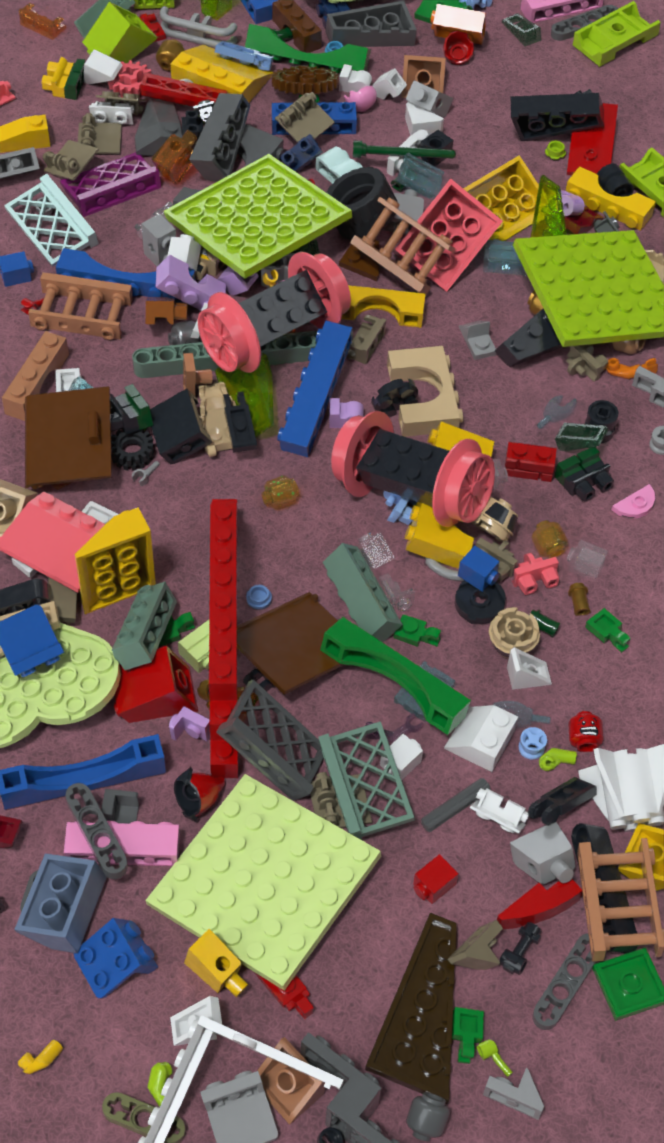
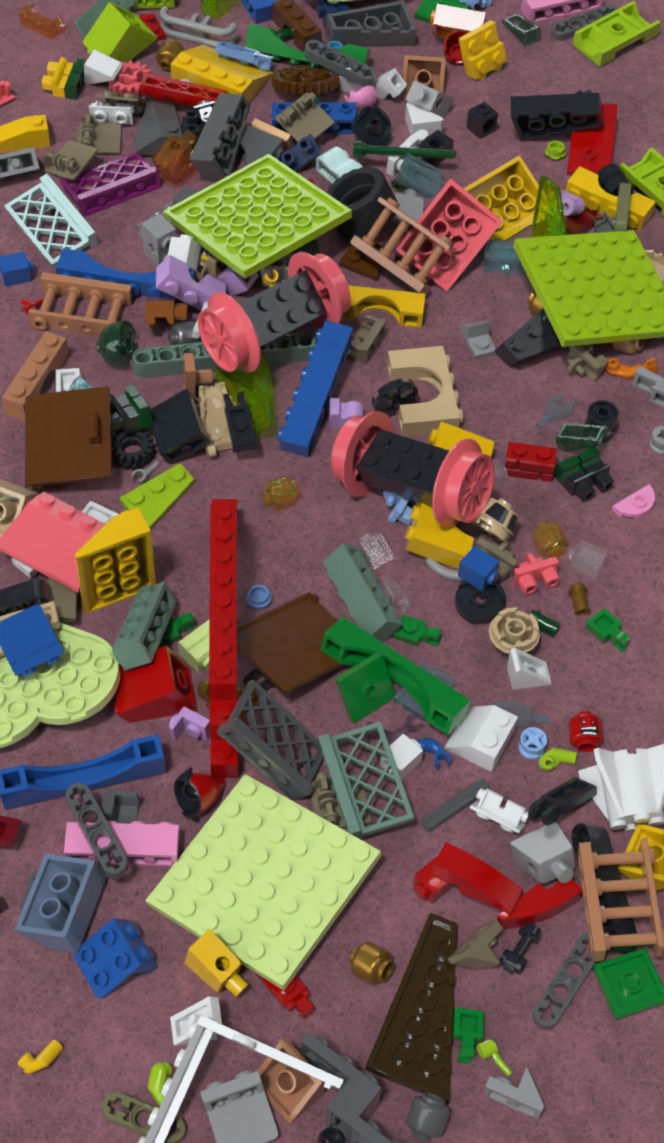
none -> clear green cylinder [96,321,138,368]
none -> lime wing [119,463,194,530]
none -> light nougat tile [251,118,295,150]
none -> dark grey beam [304,40,376,87]
none -> green plate [335,652,396,723]
none -> pearl gold head [350,942,394,985]
none -> black plate [351,106,392,146]
none -> blue arm [417,737,451,770]
none -> red slope [433,842,523,915]
none -> yellow plate [459,20,507,80]
none -> black brick [466,101,498,139]
none -> olive beam [614,182,631,232]

